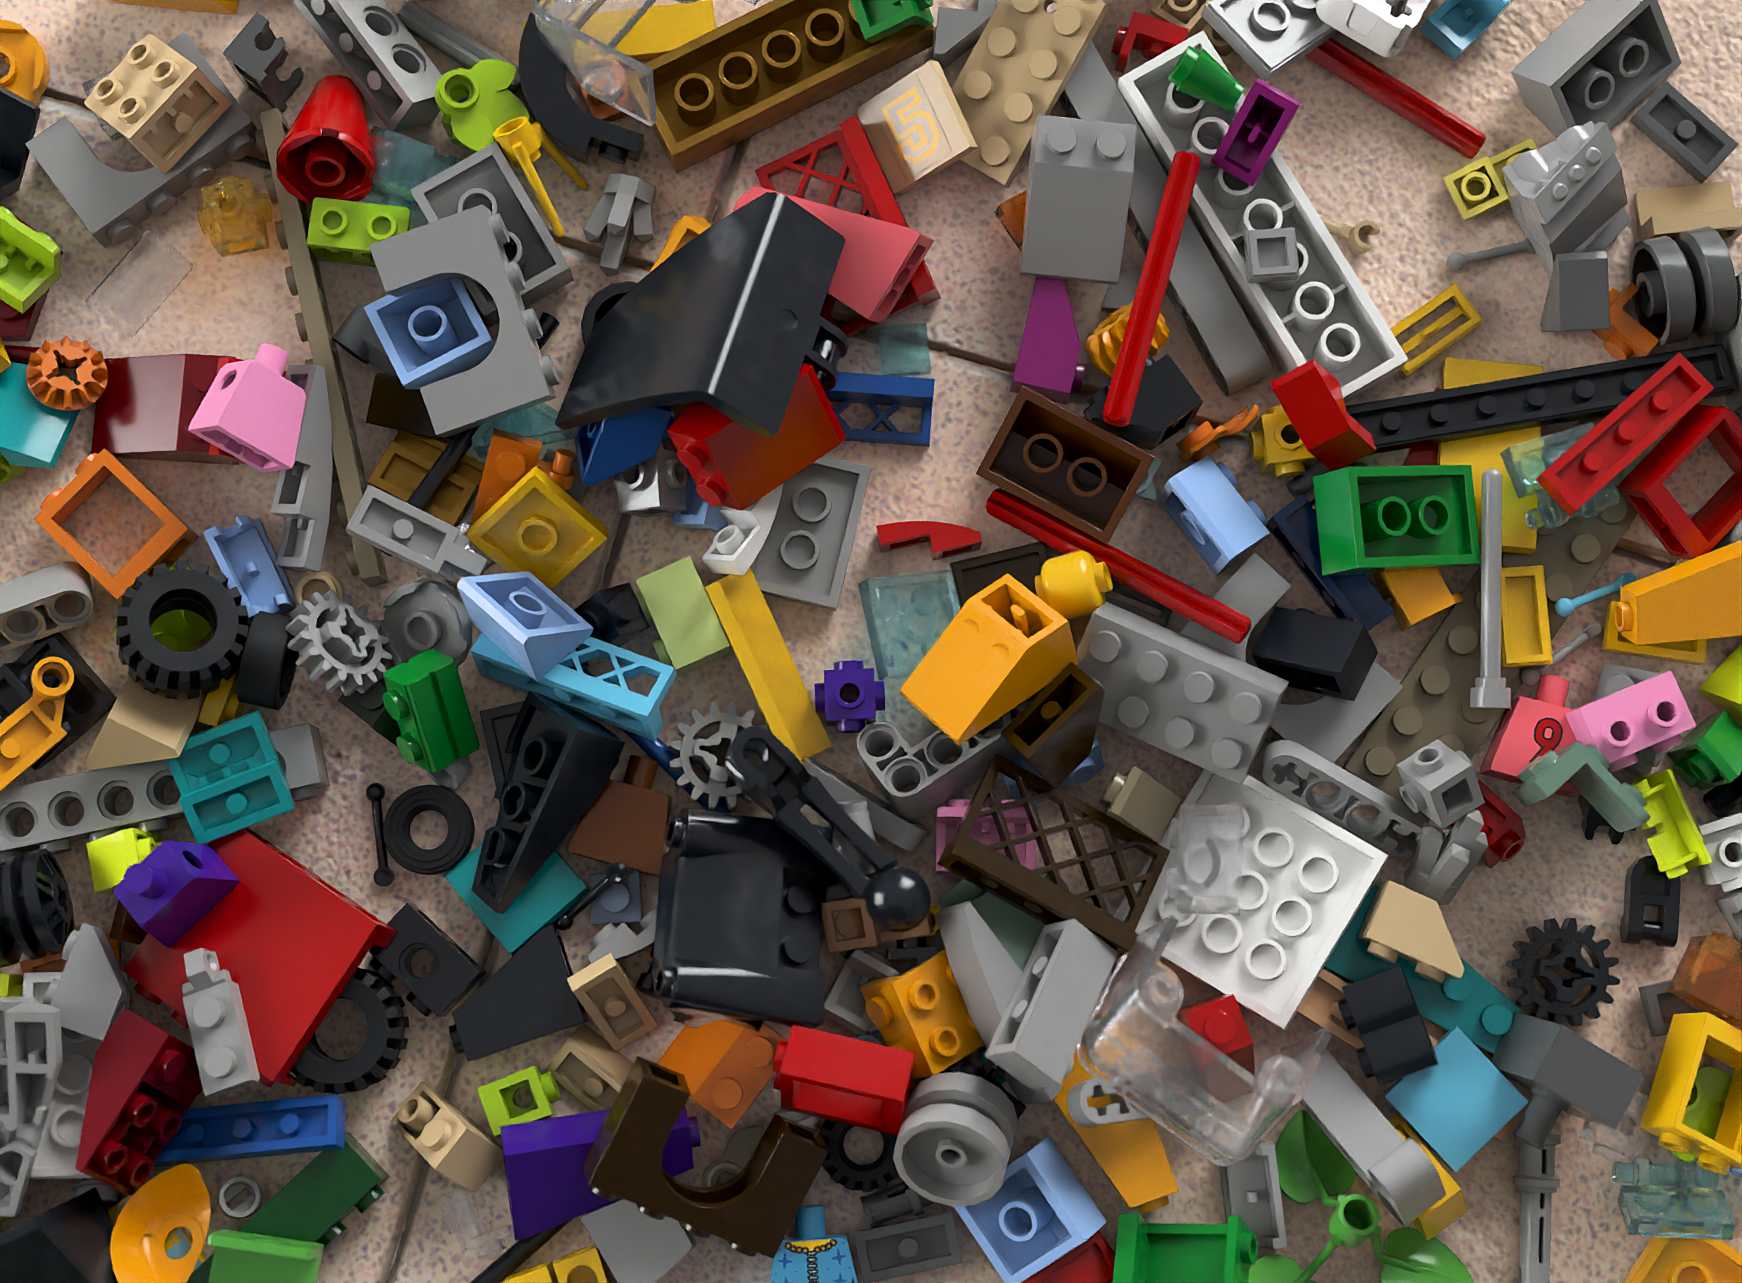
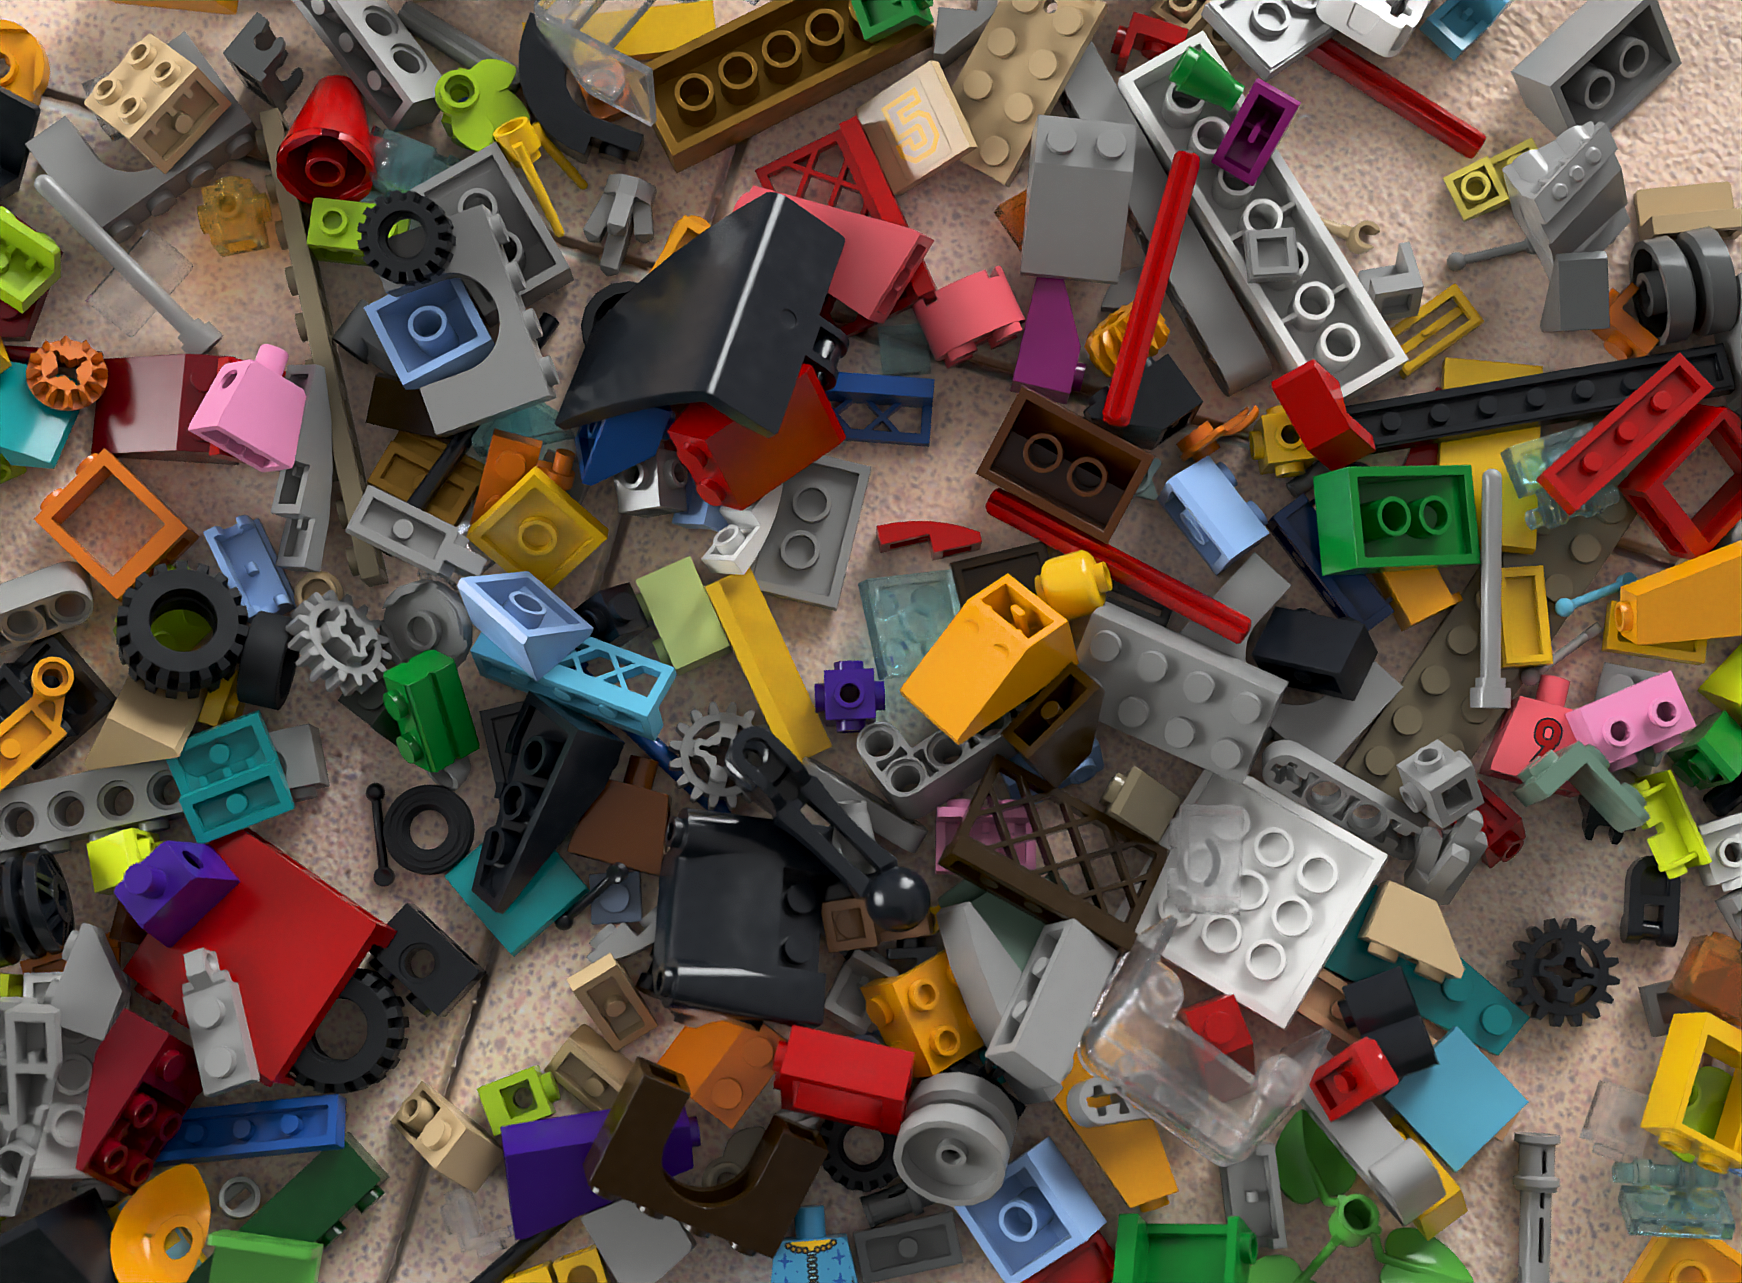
black slope [449,925,589,1062] -> none
dark grey brick [1490,1012,1645,1151] -> none
dark grey plate [1629,81,1739,184] -> none
none -> light grey piece [34,174,223,355]
none -> black tyre [357,190,456,286]
none -> coral brick [912,266,1025,369]
none -> red slope [1305,1037,1399,1123]
none -> light grey panel [1358,242,1424,321]

